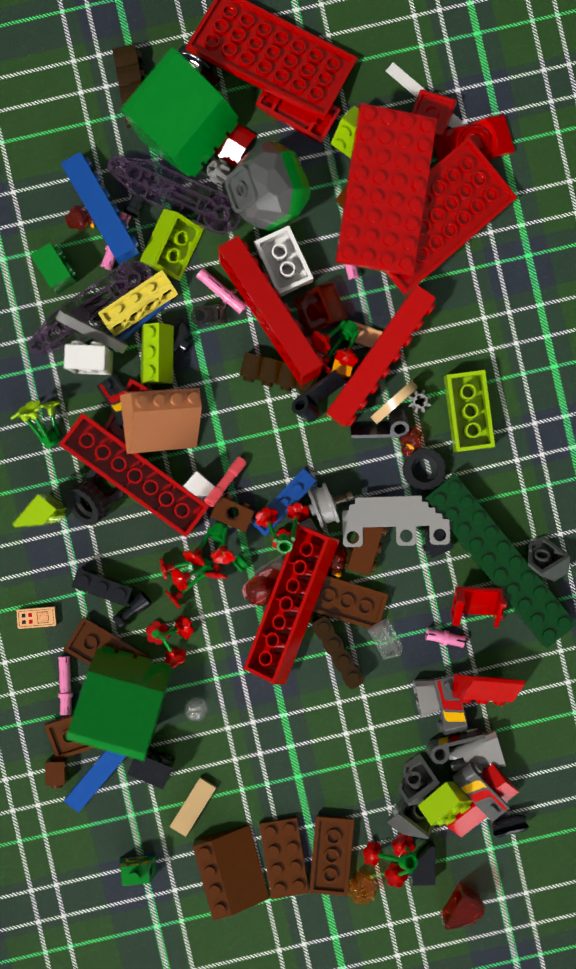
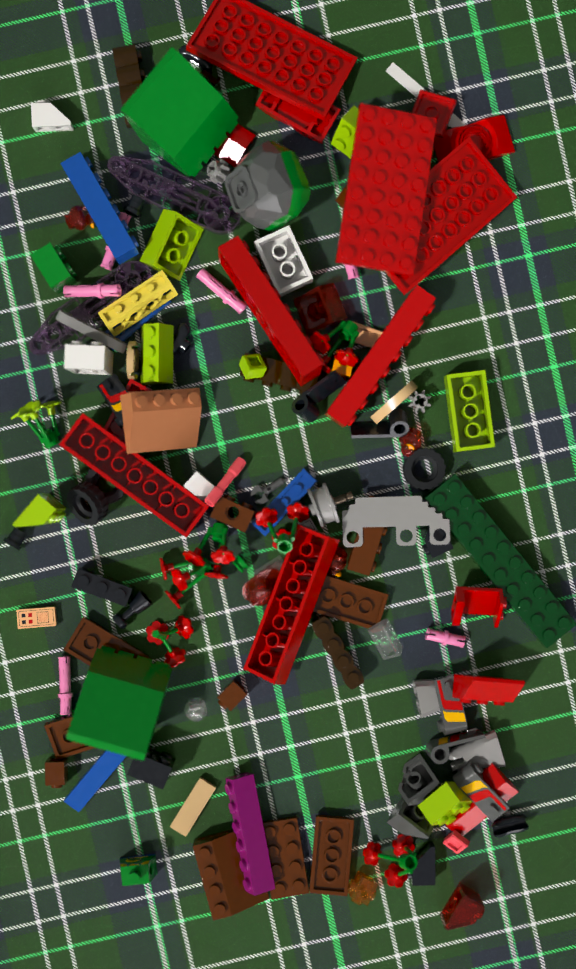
clear smoke piece [191,304,228,326] -> none
dark grey slope [528,536,570,581] -> none
none -> black piece [3,527,27,551]
none -> white slope [31,100,74,132]
none -> bright pink pin [63,283,122,298]
none -> tan tile [126,341,139,380]
none -> reddish brown brick [217,678,248,711]
none -> magenta brick [225,772,275,896]
none -> lime slope [239,353,267,379]
none -> dark grey bar [251,477,285,504]
none -> coral tile [442,830,470,854]

